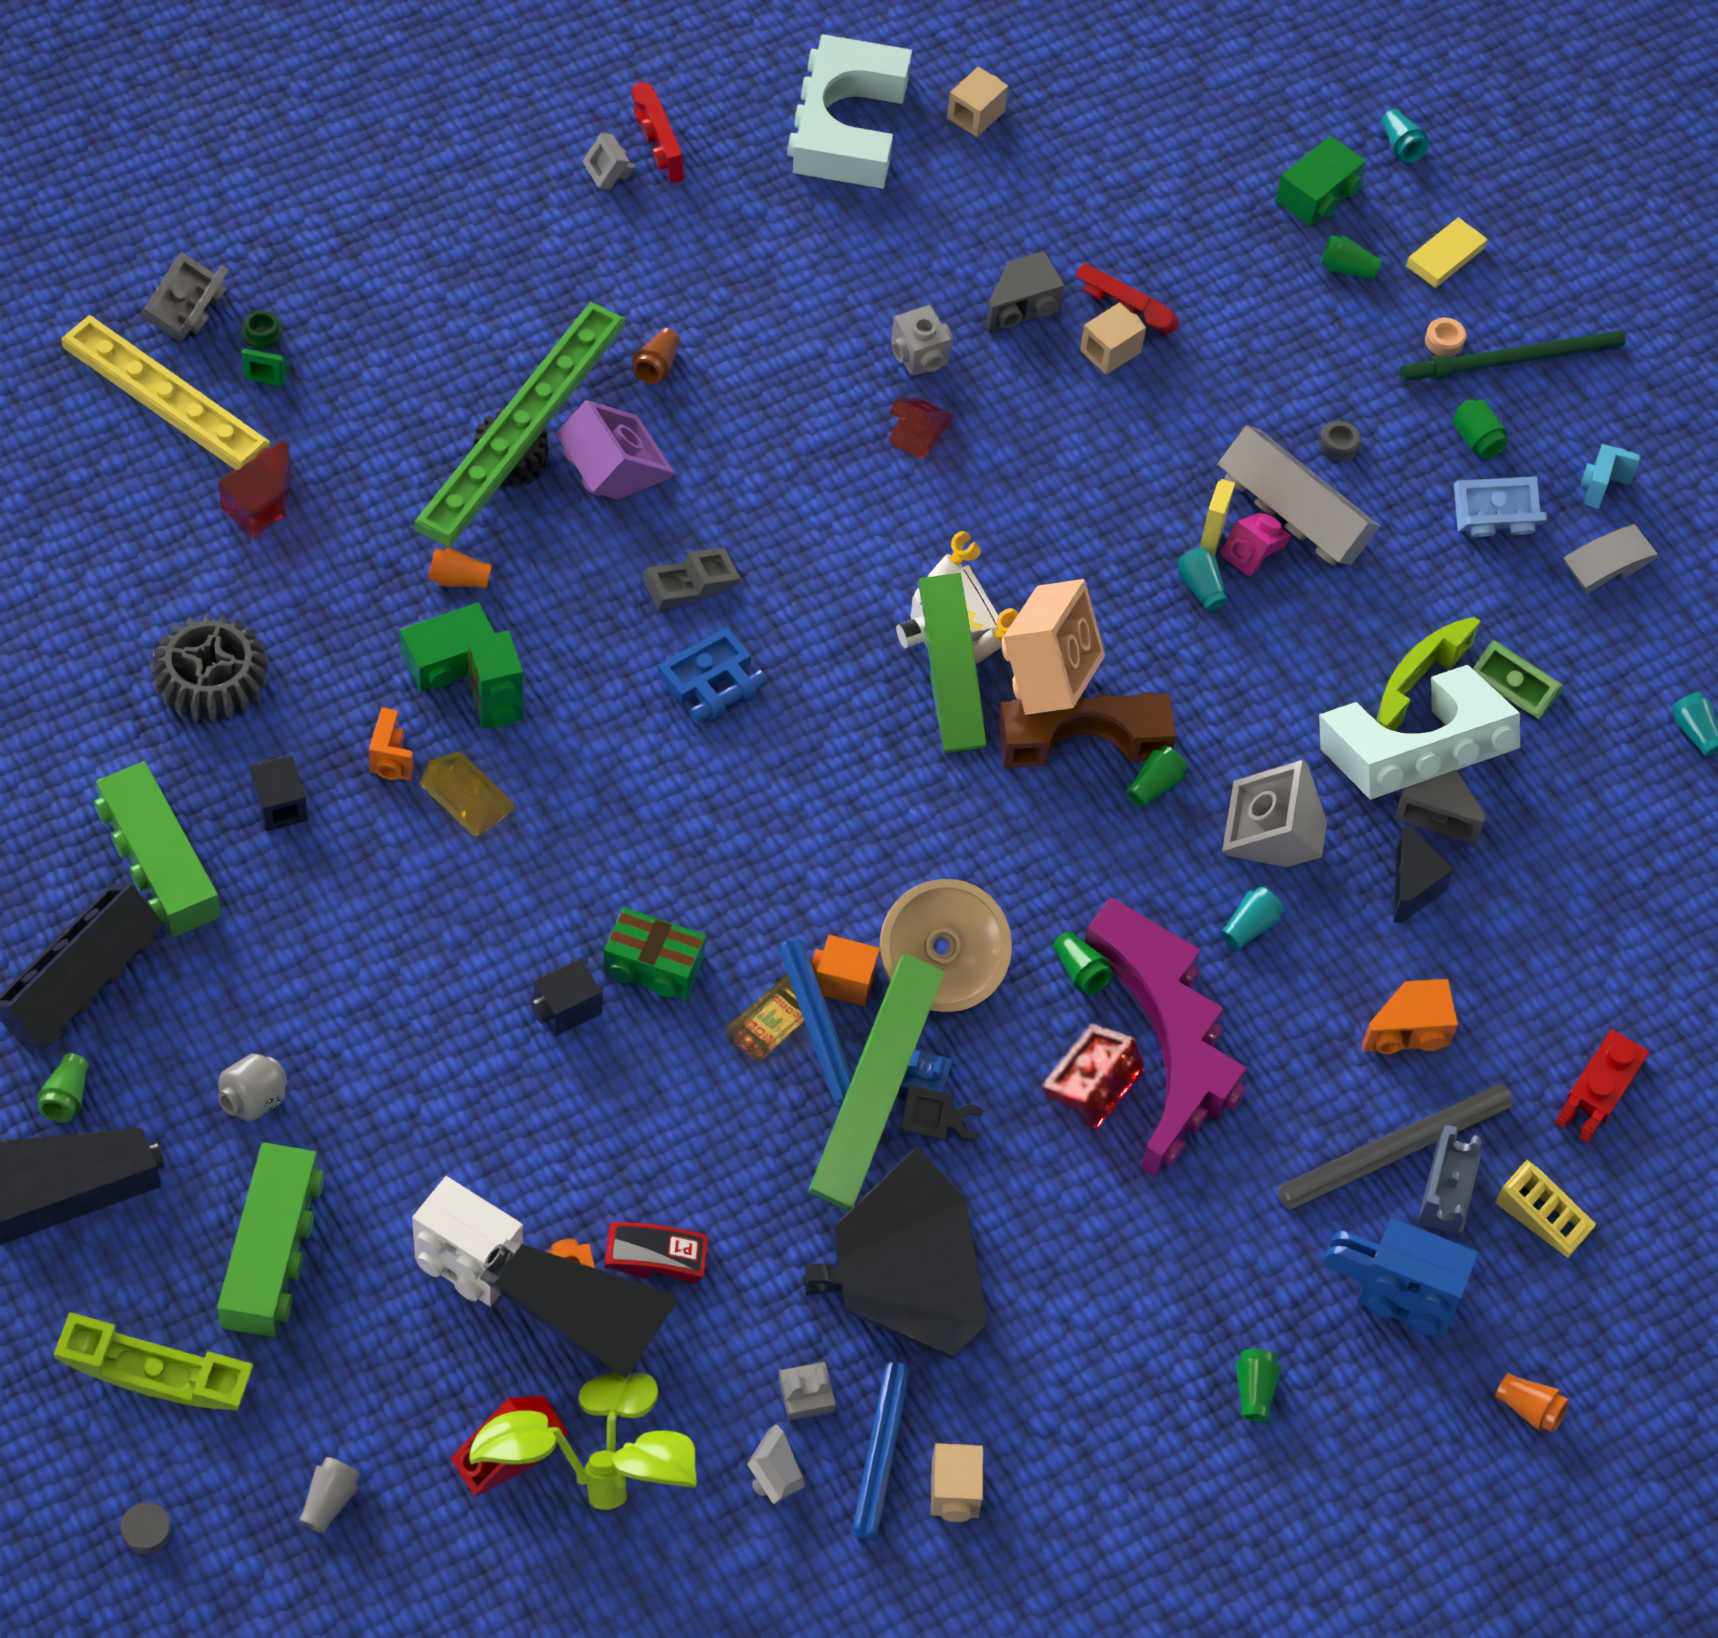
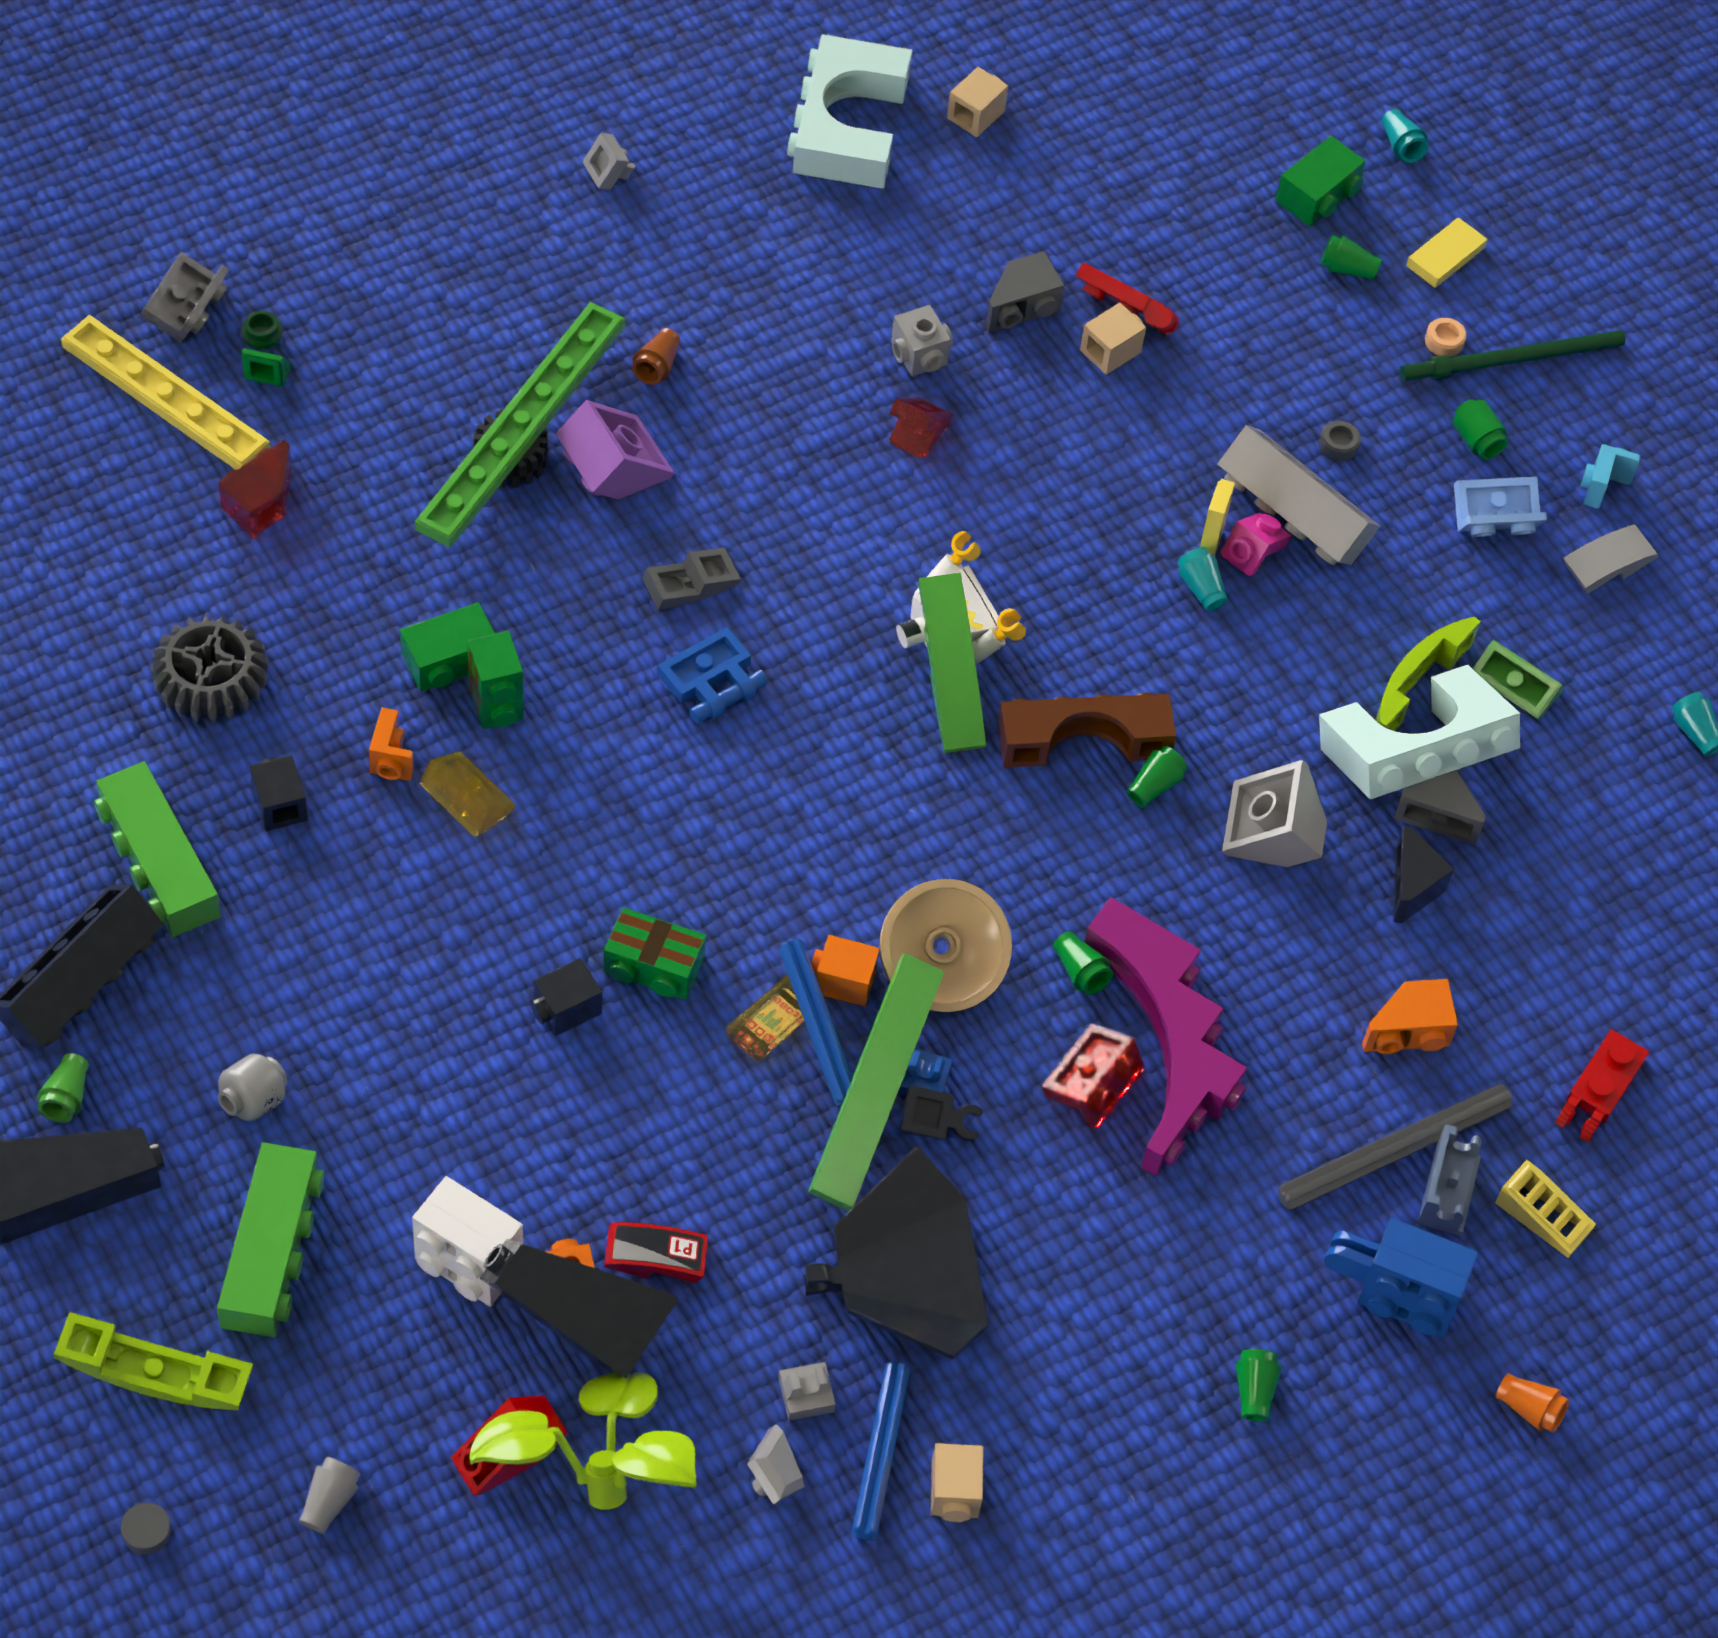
orange cone [428,546,491,589] -> none
red hinge [631,81,685,184] -> none
light nougat brick [1002,579,1105,715] -> none
teal cone [1220,887,1284,950] -> none

